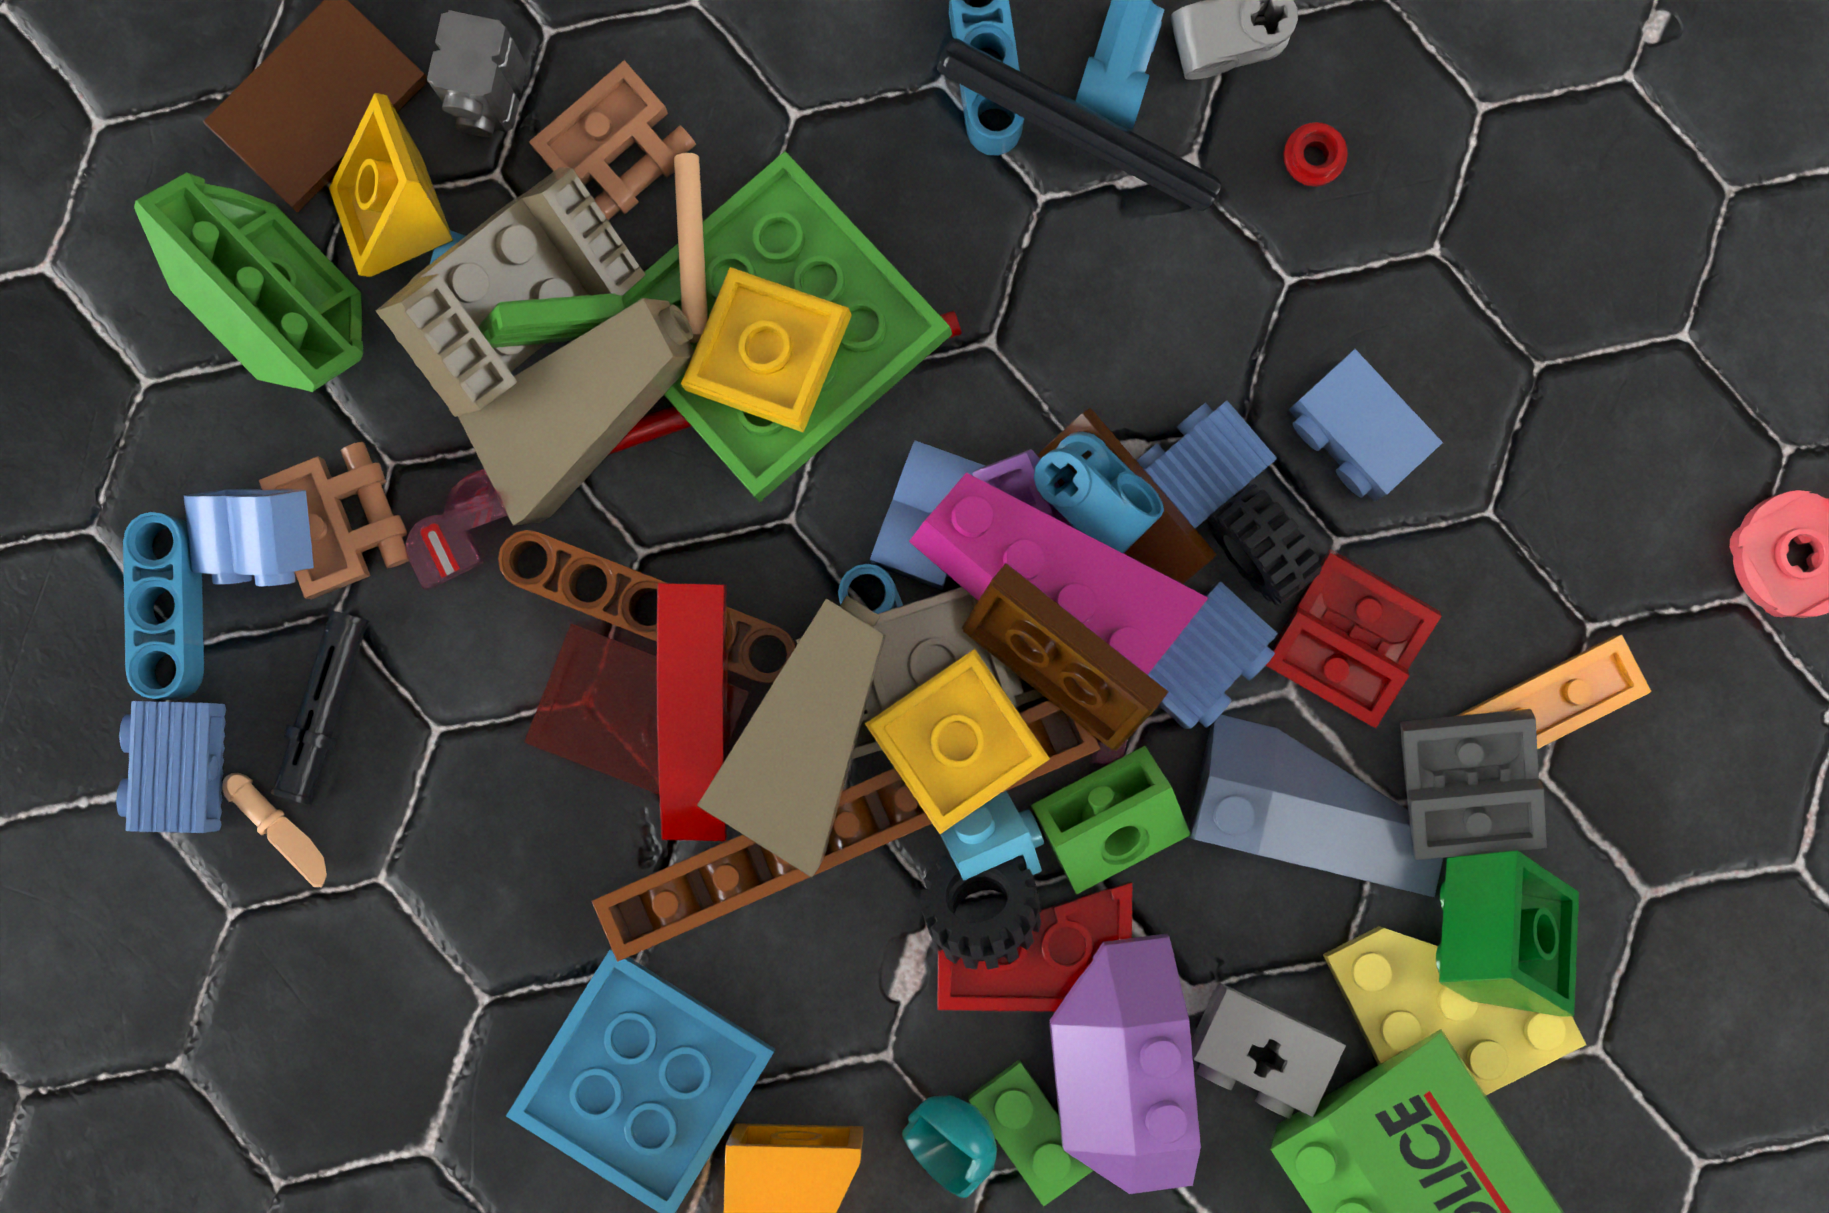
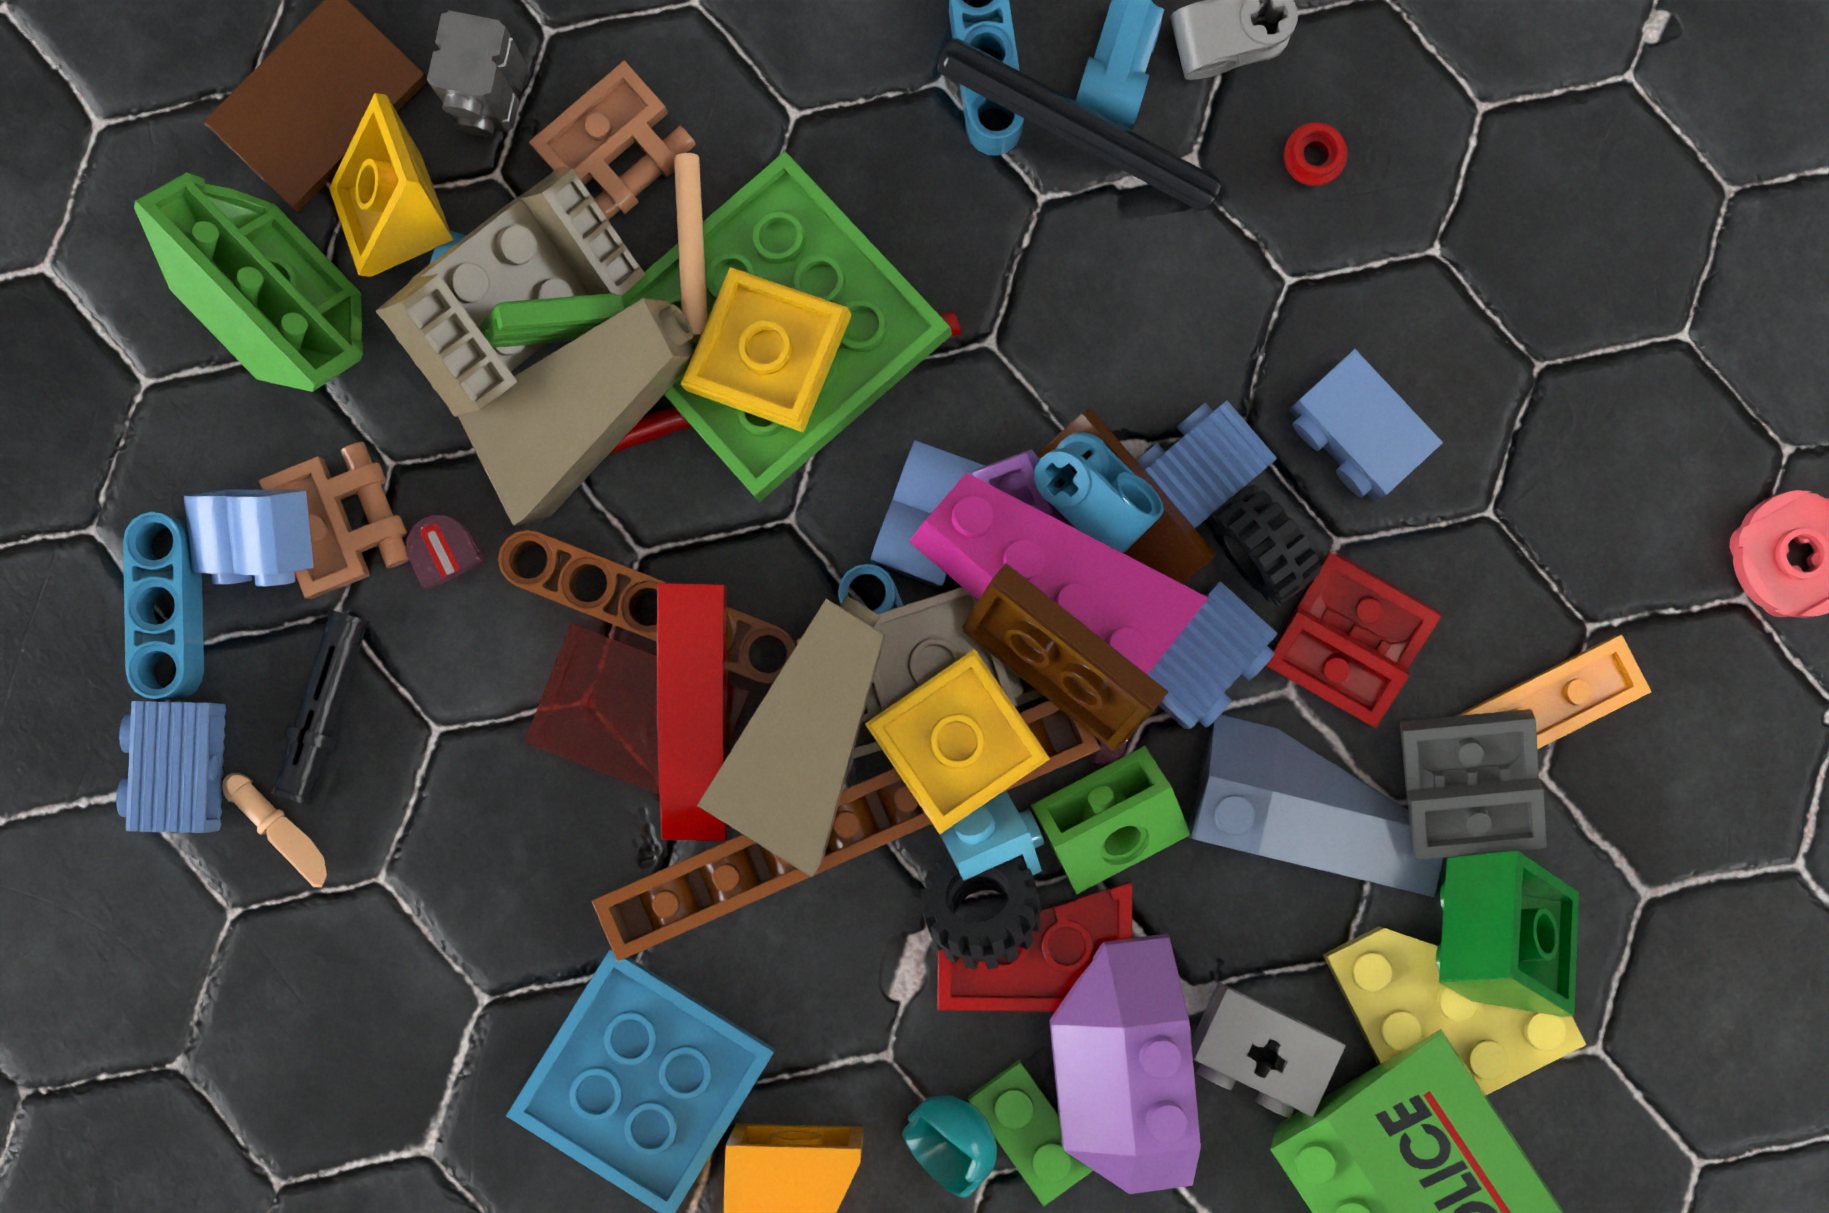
clear pink tile [442,469,507,535] -> none

